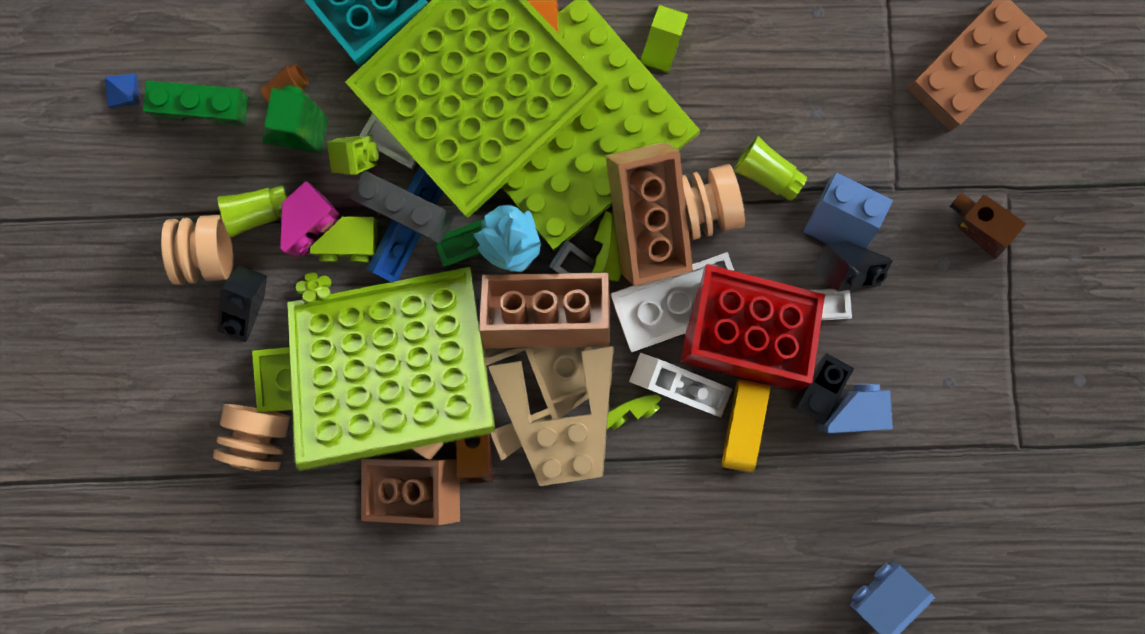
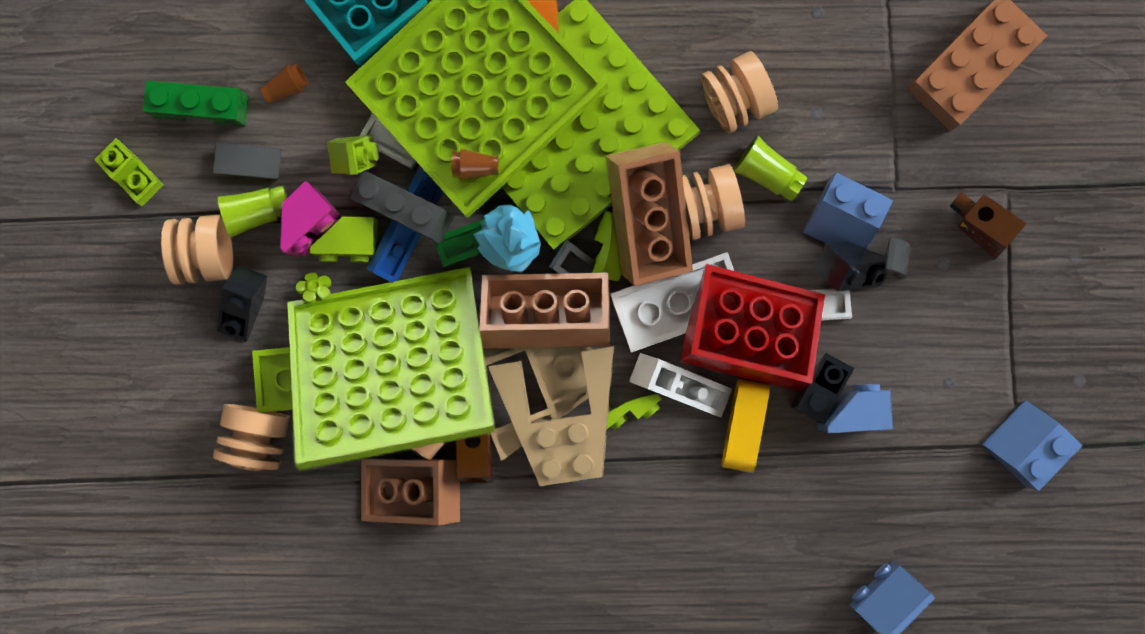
blue slope [105,73,140,108] -> none
green wedge [262,85,329,154] -> none
lime slope [641,5,688,73] -> none
none -> lime slope [94,138,164,207]
none -> dark grey slope [213,143,281,181]
none -> dark orange cone [452,149,499,181]
none -> light nougat wheel [701,51,778,134]
none -> dark grey slope [884,237,911,278]
none -> medium blue slope [982,400,1083,491]

